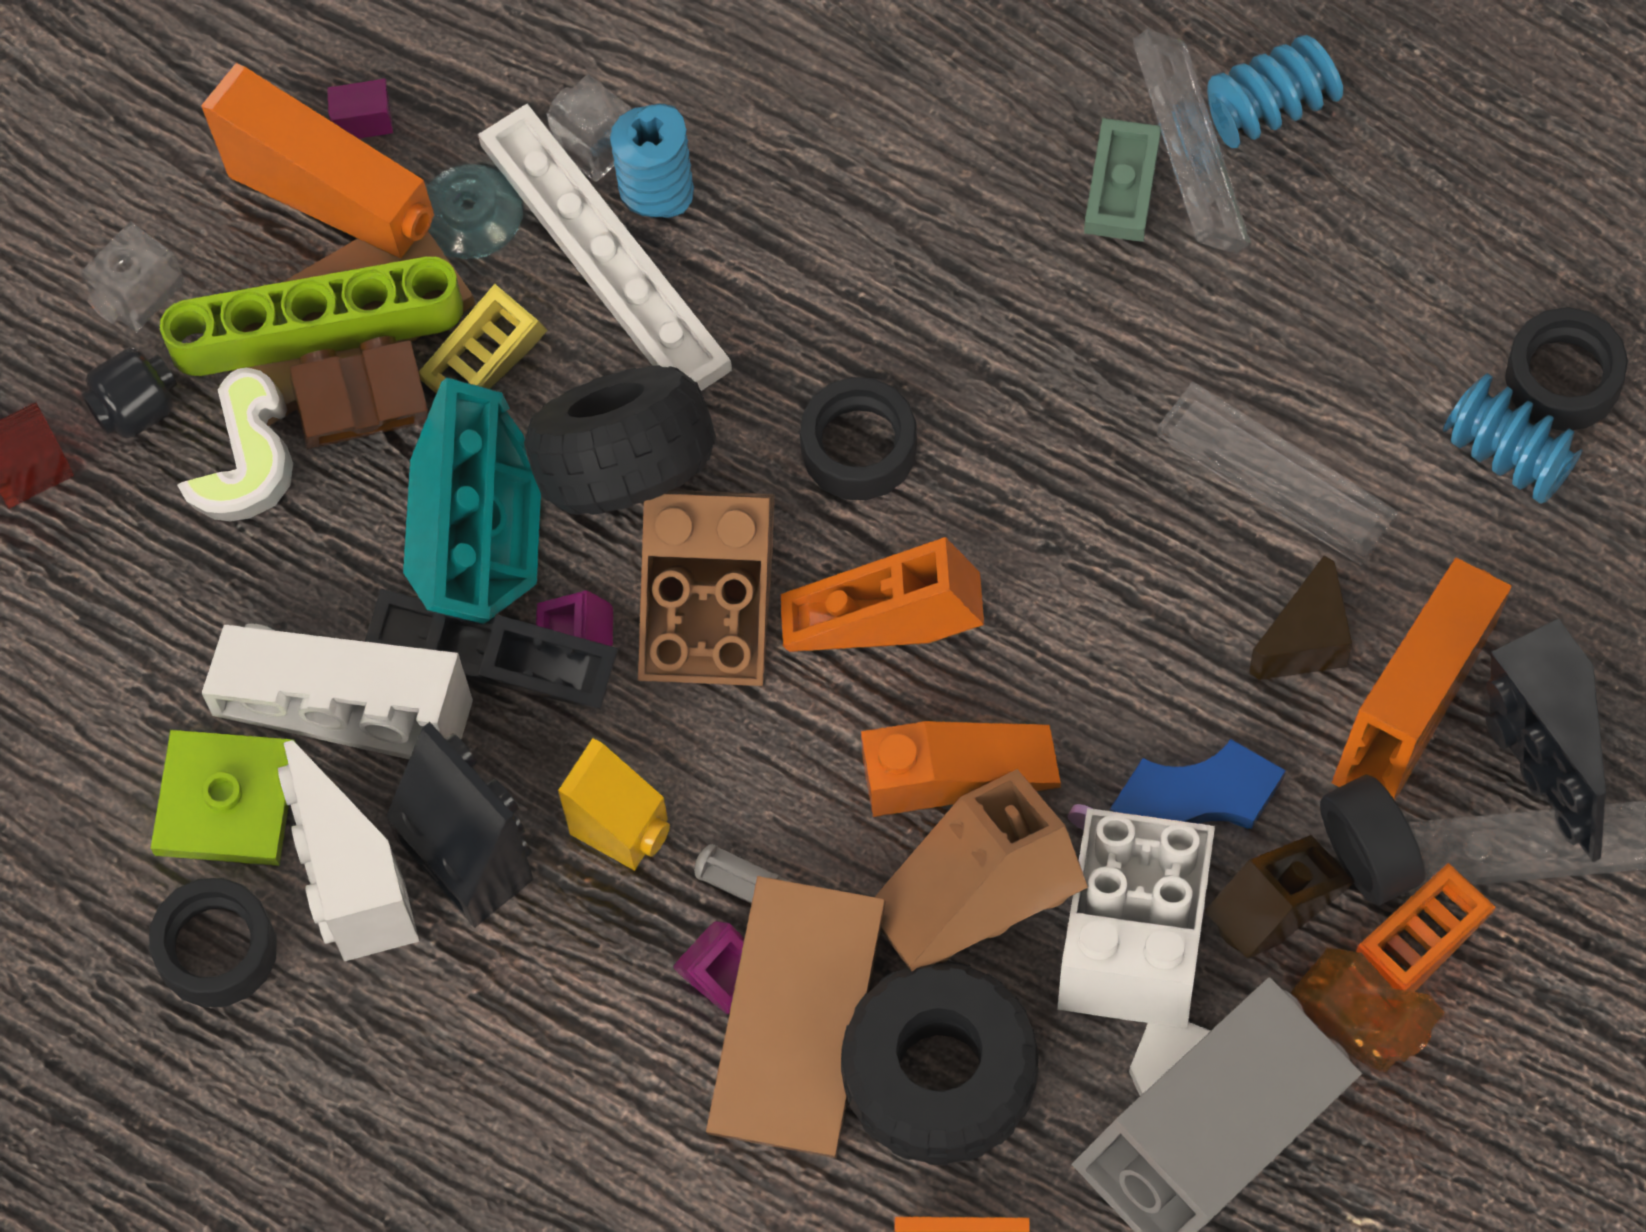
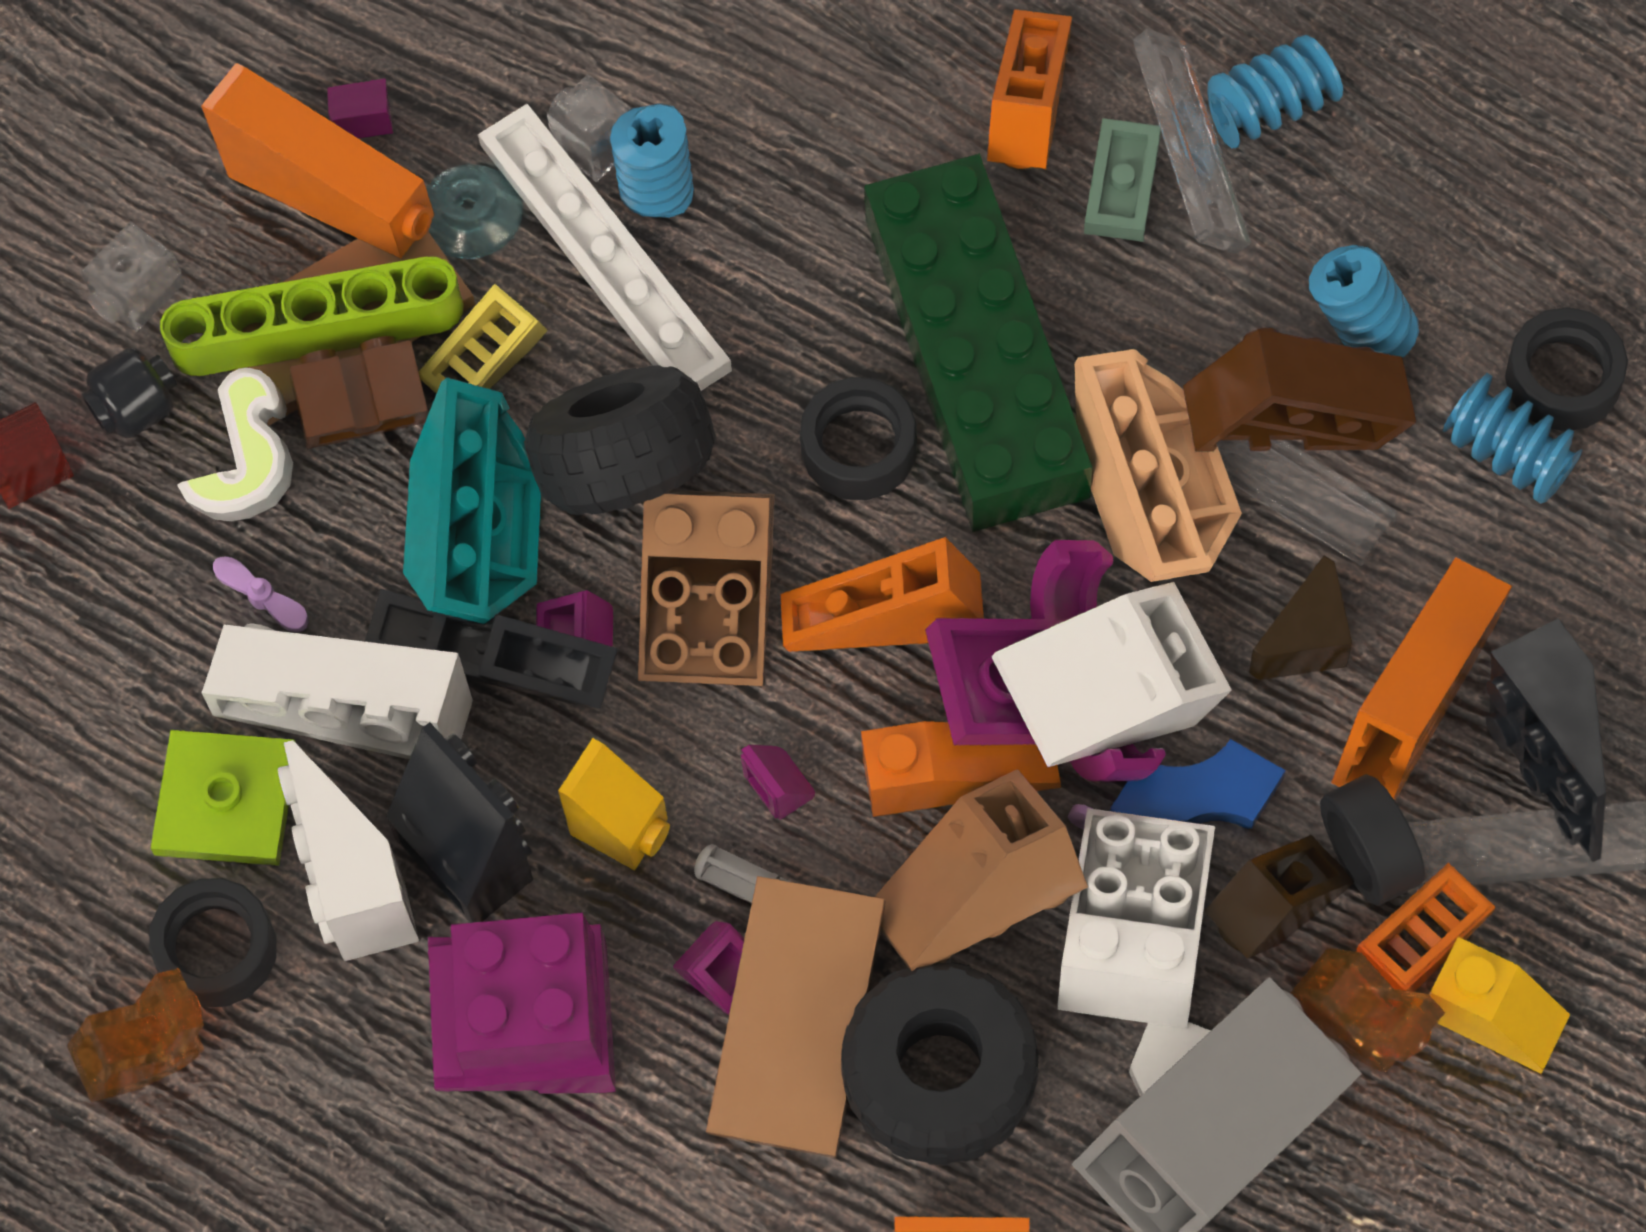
none -> clear orange brick [67,968,204,1102]
none -> lavender piece [213,557,309,633]
none -> magenta piece [428,912,616,1094]
none -> magenta slope [740,744,815,820]
none -> dark green brick [864,153,1092,532]
none -> magenta piece [925,540,1166,781]
none -> orange slope [987,9,1072,169]
none -> white slope [991,582,1232,767]
none -> light nougat wedge [1075,349,1242,582]
none -> reddish brown wedge [1183,328,1417,452]
none -> dark azure piece [1309,245,1419,358]
none -> yellow slope [1422,936,1570,1074]

